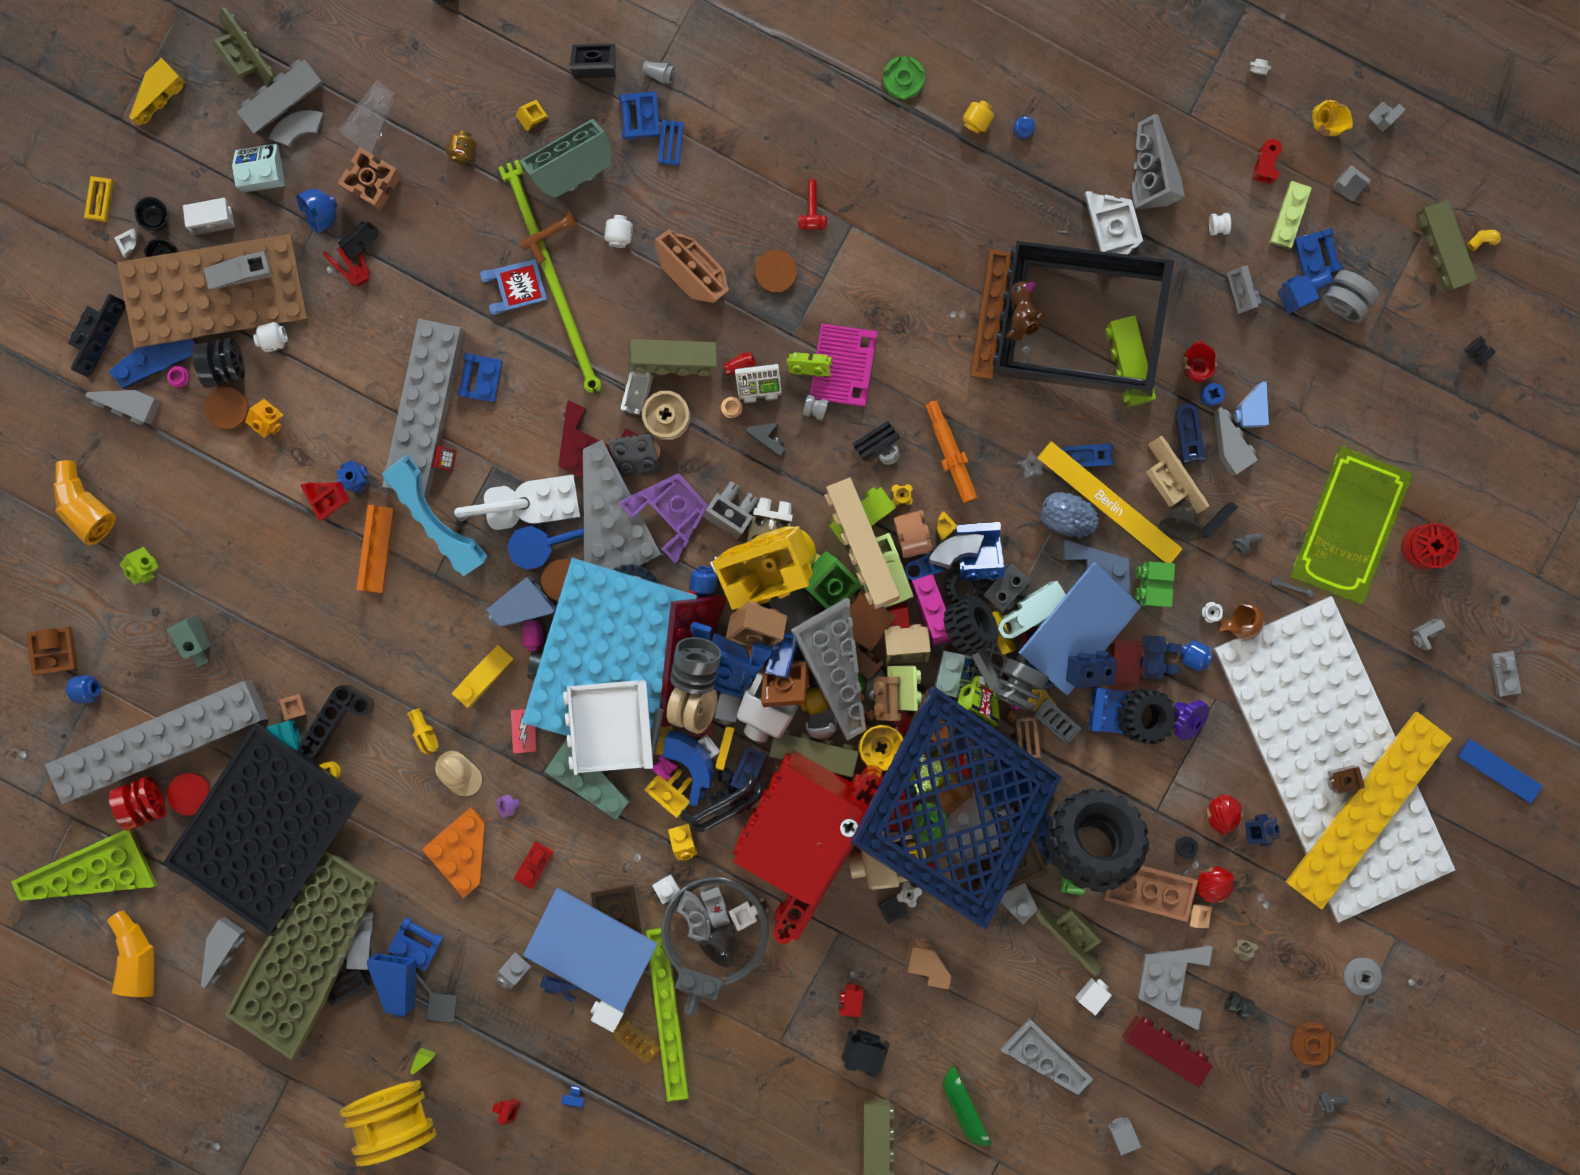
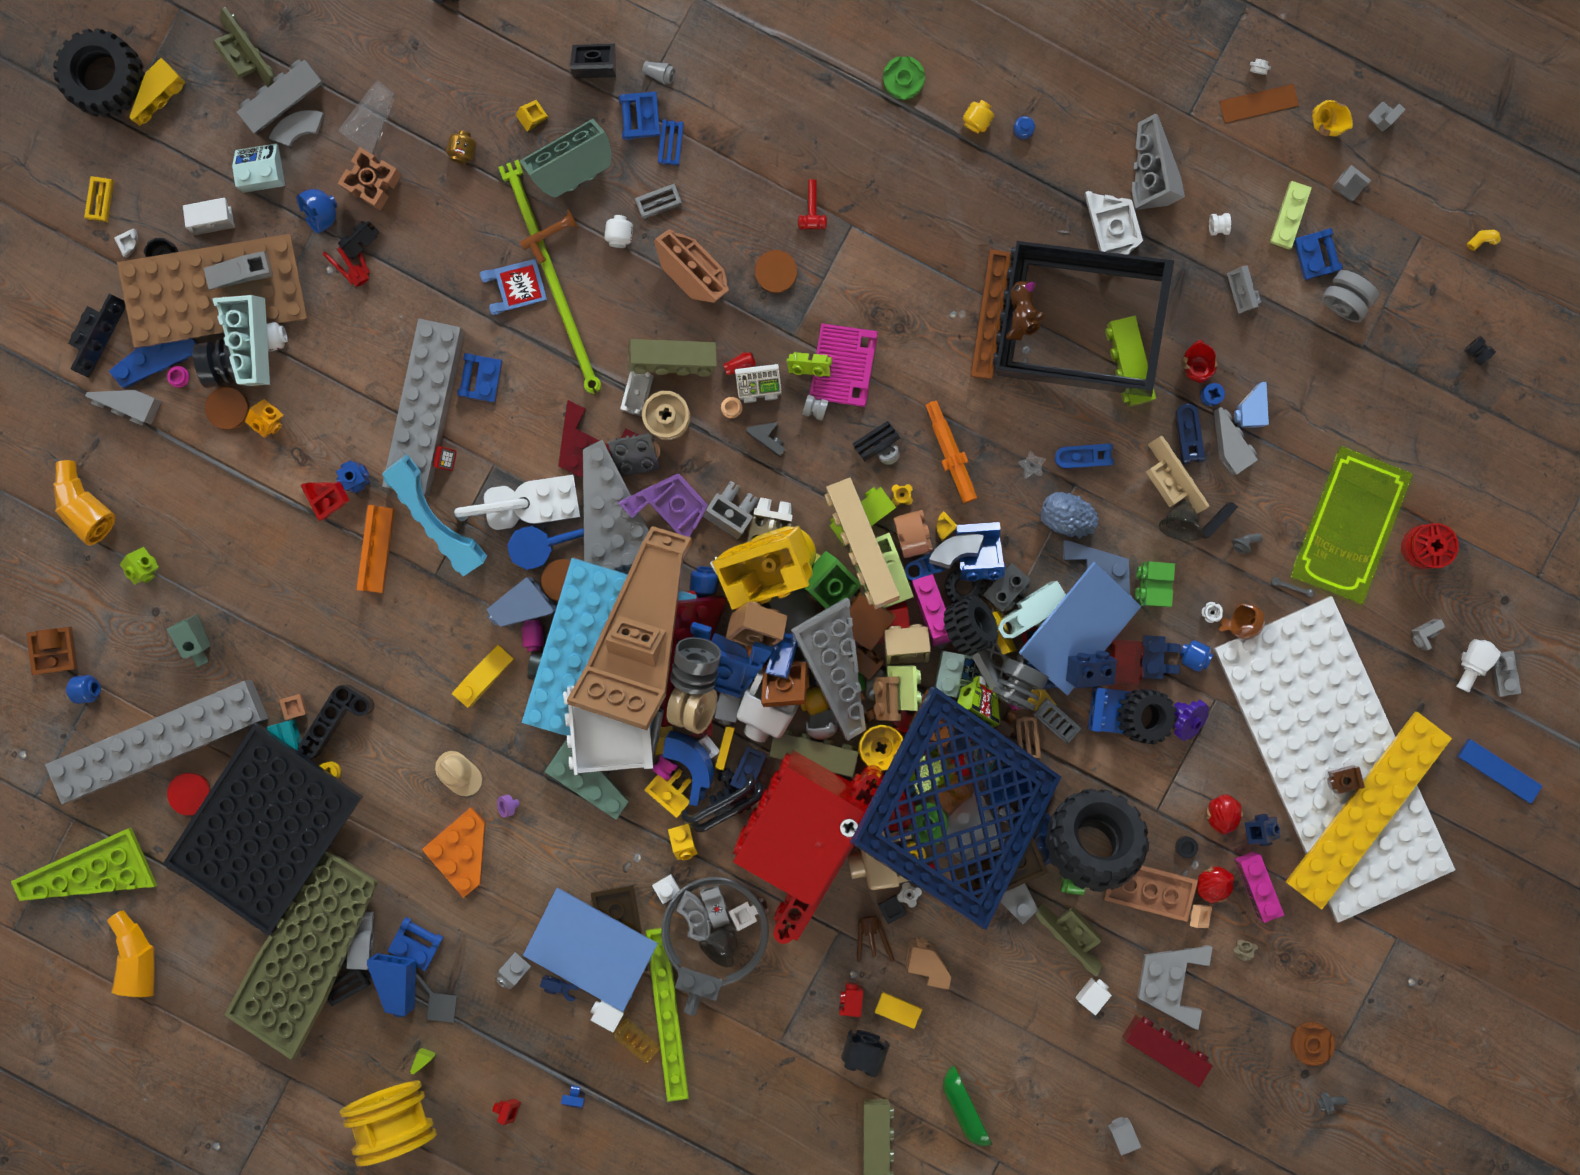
red wheel [109,776,166,831] -> none
black hair [134,196,169,232] -> none
light grey slope [201,916,246,988] -> none
yellow arm [407,708,438,755] -> none
coral slope [511,709,537,753] -> none
red hinge [513,841,554,890] -> none
light grey wing [1000,1018,1093,1095] -> none
yellow tile [1037,441,1182,563] -> none
pearl dark grey wheel [1224,991,1254,1020] -> none
red leg [1252,139,1282,184] -> none
blue brick [1277,271,1333,314] -> none
light grey piece [1343,957,1382,996] -> none
olive brick [1417,200,1478,292] -> none
none -> black tyre [53,28,145,118]
none -> light aqua wedge [212,295,270,386]
none -> medium nougat wing [567,526,692,730]
none -> light grey tile [635,184,682,220]
none -> reddish brown plant [857,916,894,962]
none -> yellow tile [874,991,922,1029]
none -> dark orange sticker [1220,84,1299,123]
none -> dark pink brick [1234,851,1284,923]
none -> white piece [1456,639,1501,693]

